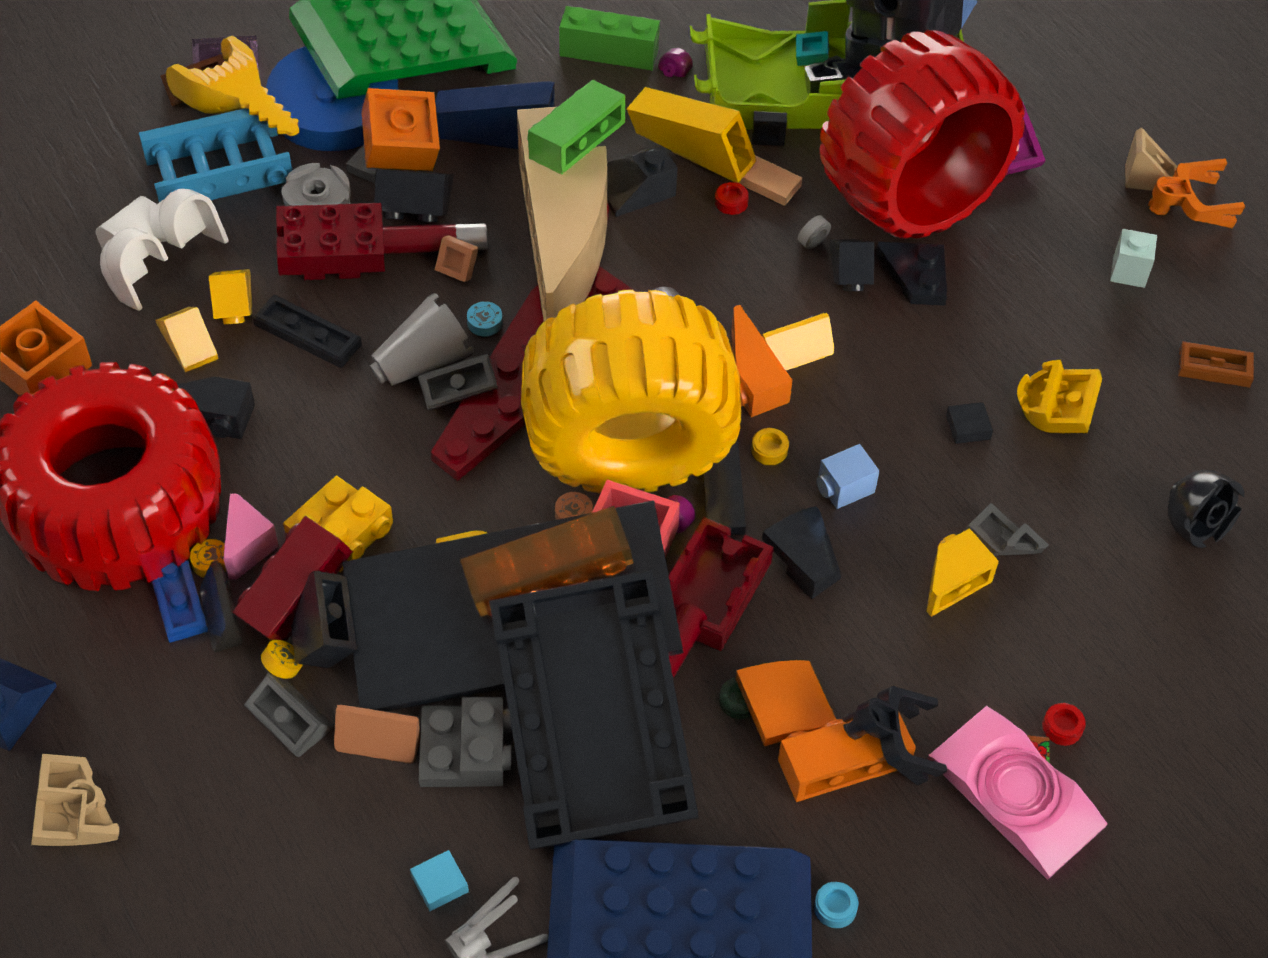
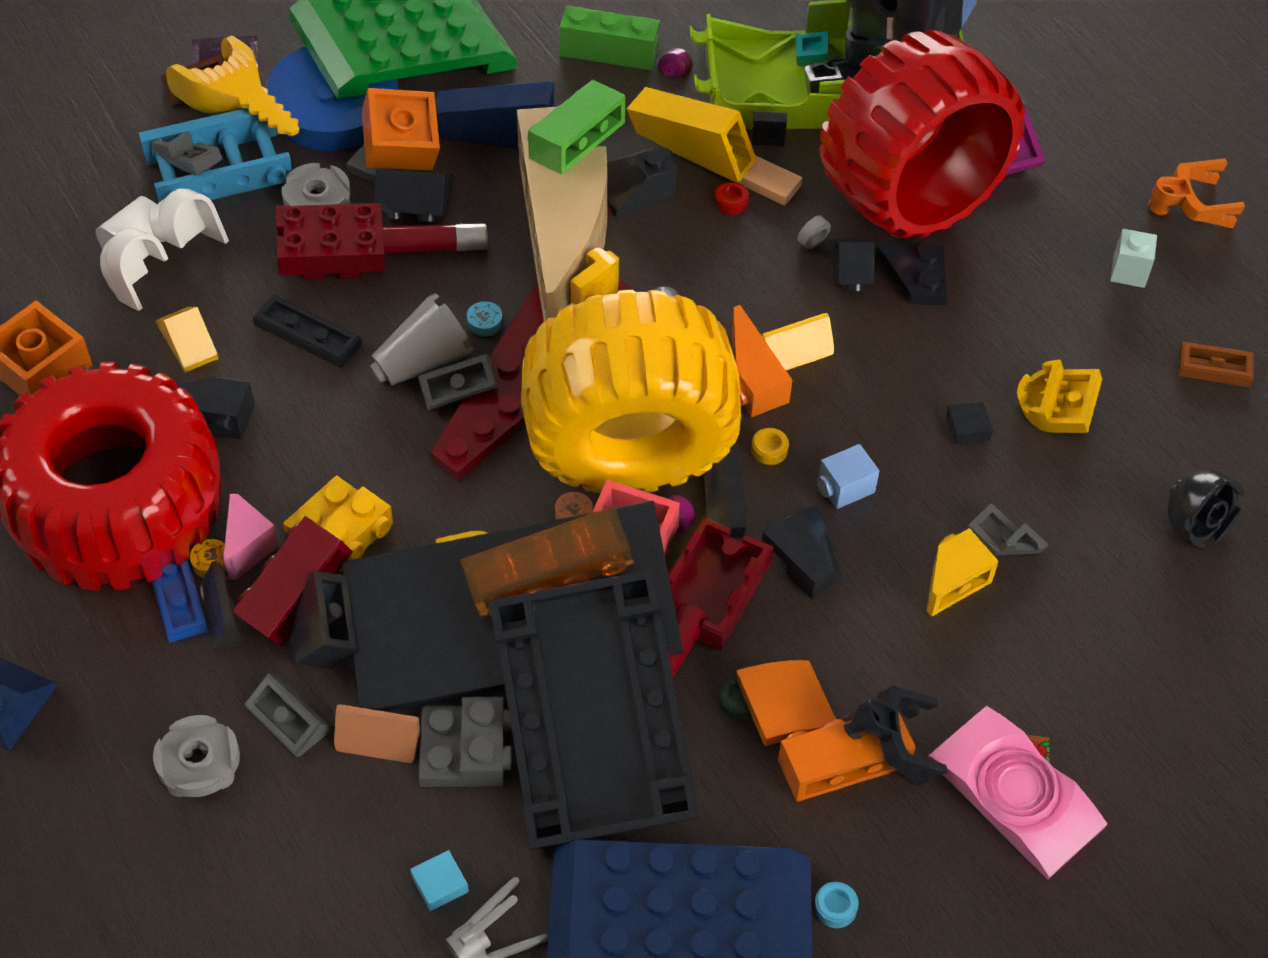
tan slope [31,754,119,846] -> none
yellow slope [208,269,252,324] -> none
yellow tile [261,640,303,679] -> none
nougat tile [435,235,479,282] -> none
red tile [1042,703,1086,746] -> none
tan slope [1125,128,1177,190] -> none
none -> dark grey slope [151,132,223,176]
none -> light grey plate [153,715,240,797]
none -> yellow slope [570,248,619,305]

